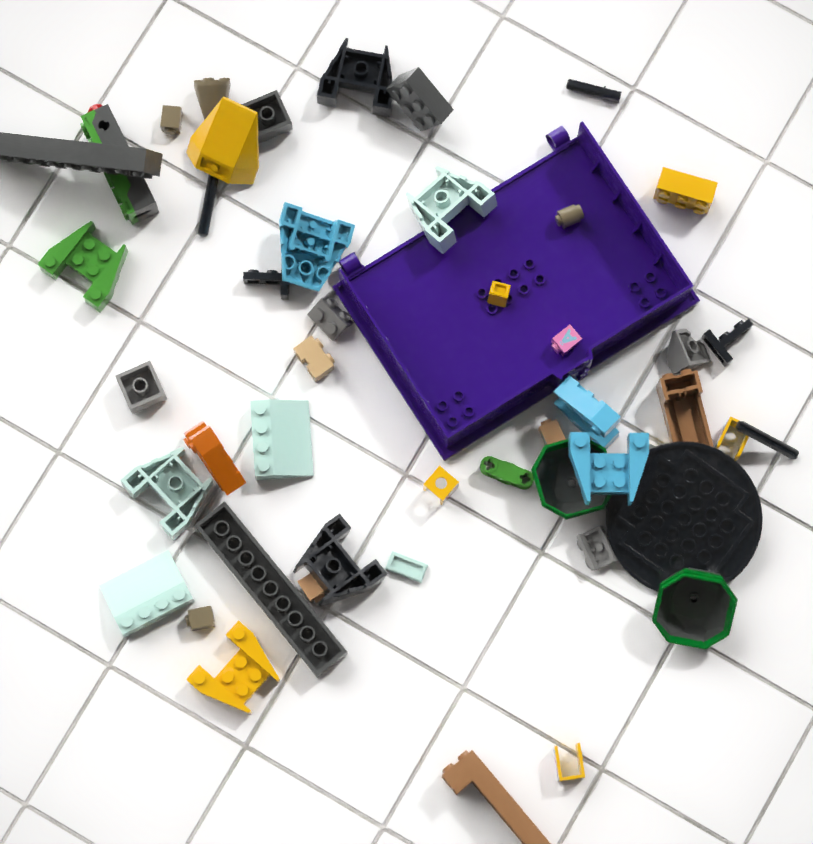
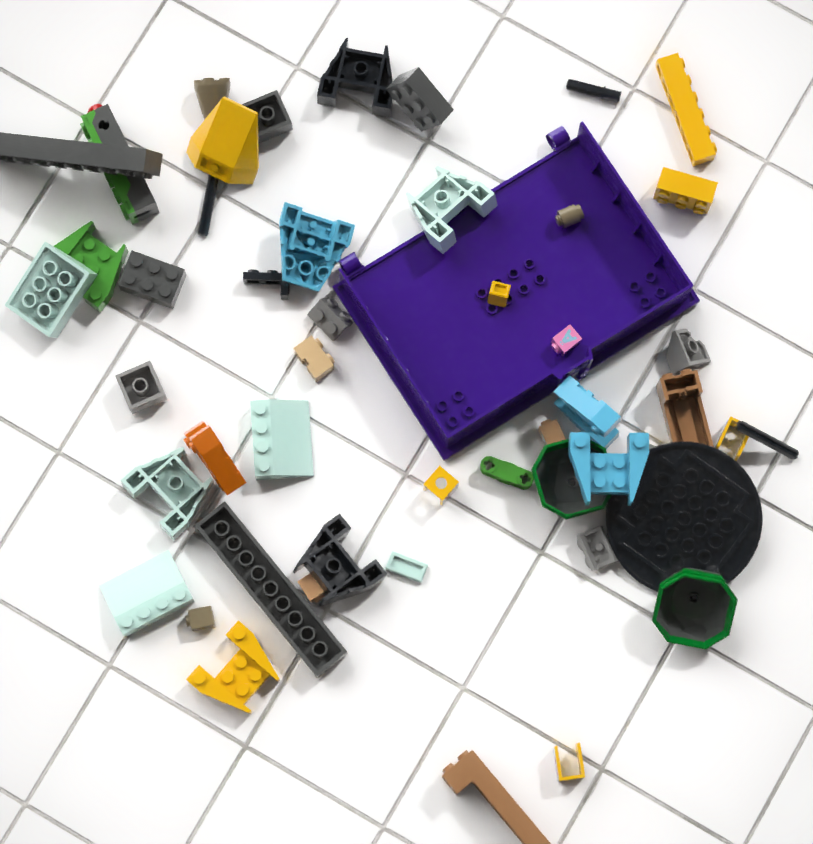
dark tan brick [160,105,183,135] -> none
black bracket [701,319,754,367] -> none
none -> light aqua slope [4,242,98,338]
none -> dark grey brick [118,250,187,309]
none -> yellow brick [655,52,717,167]

